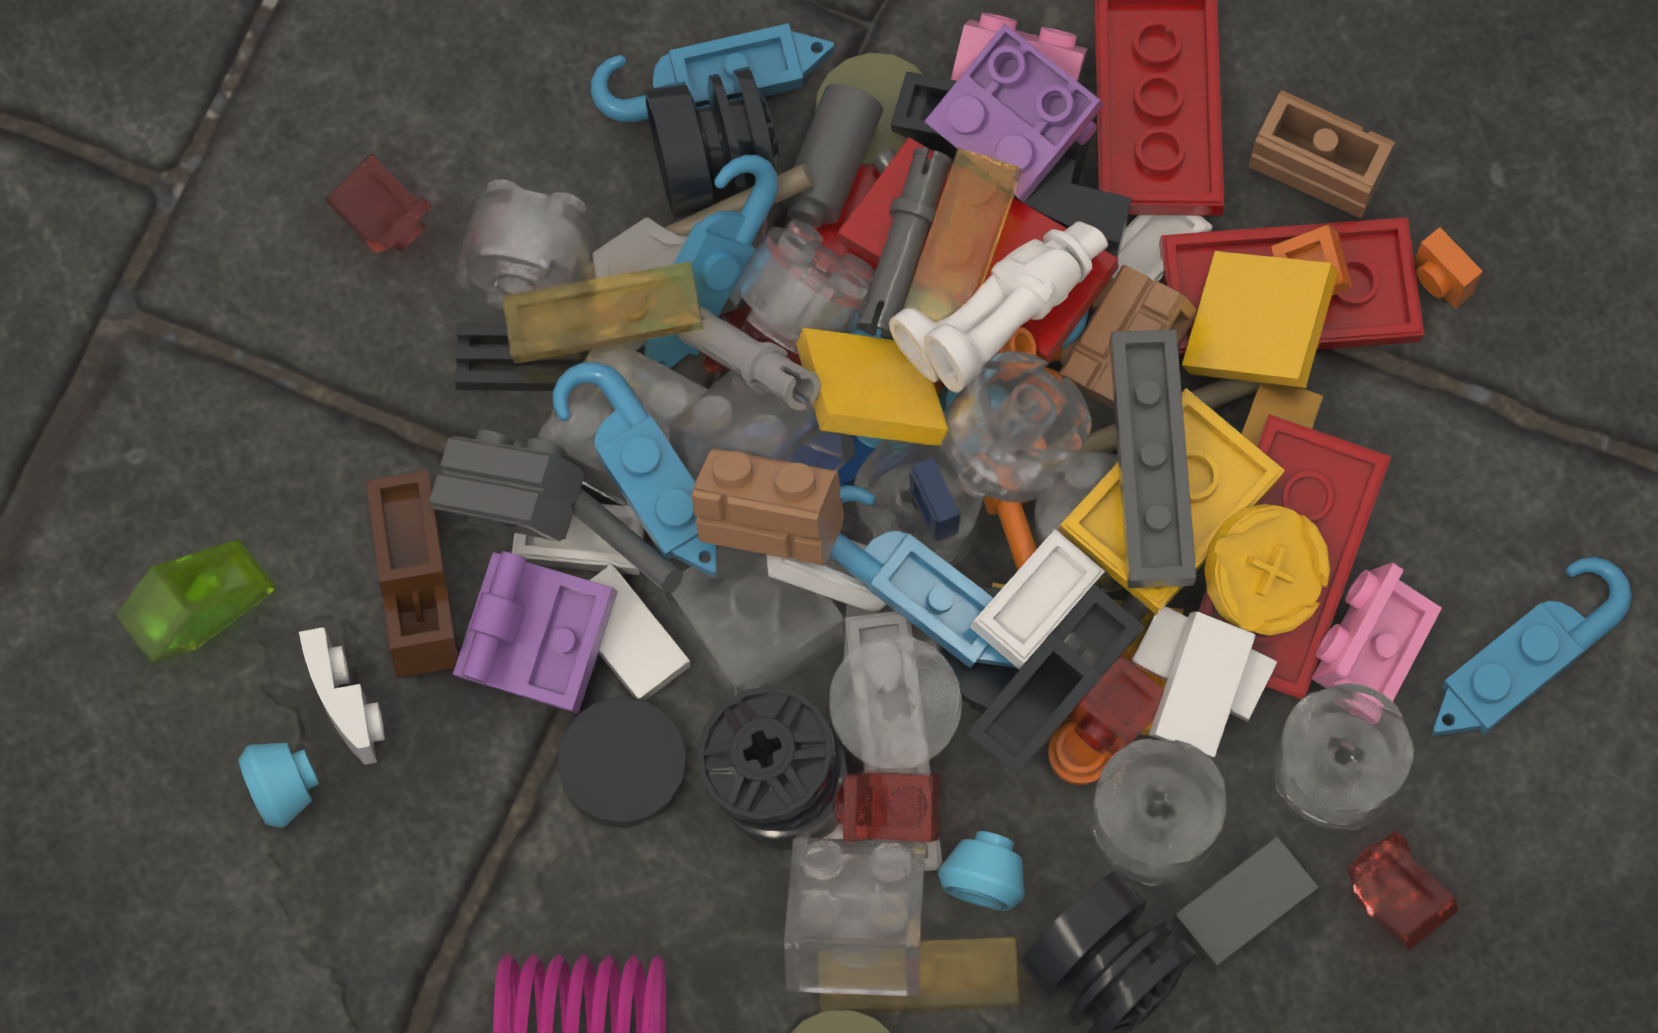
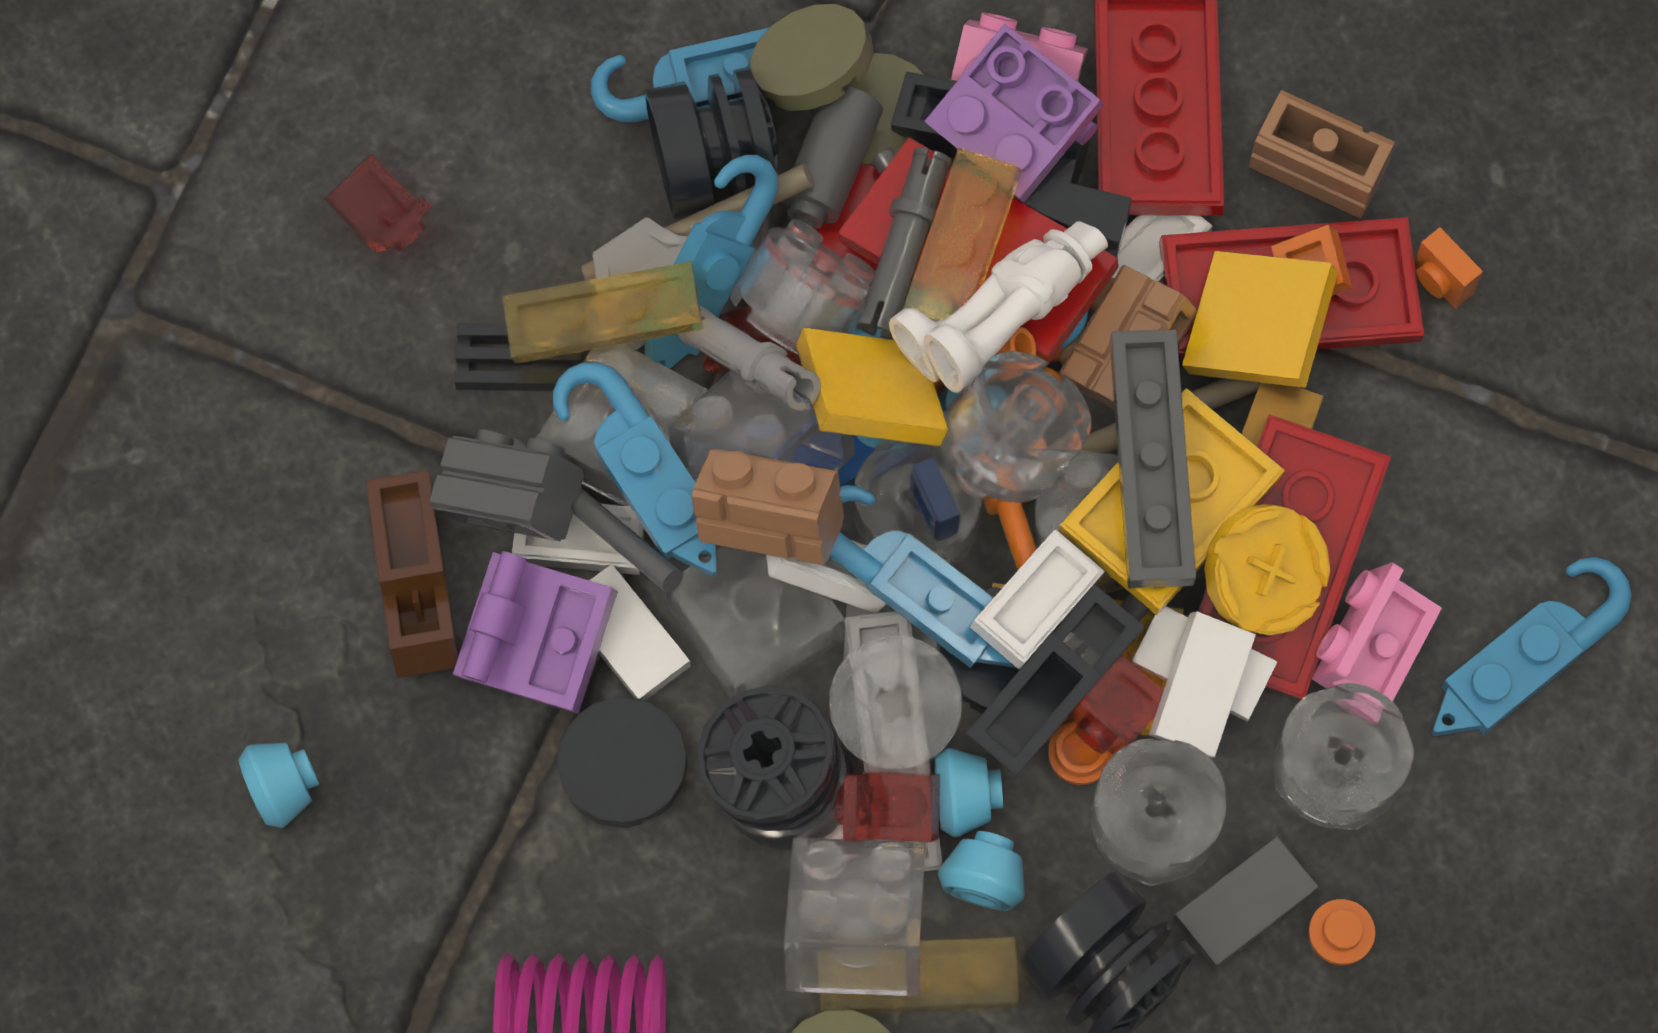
clear neon green slope [115,539,276,664] -> none
white slope [299,627,385,765] -> none
clear brick [455,179,596,318] -> none
clear red bracket [1348,831,1459,951] -> none
none -> olive tile [750,4,874,111]
none -> medium azure cone [934,748,1003,837]
none -> orange plate [1308,899,1375,966]

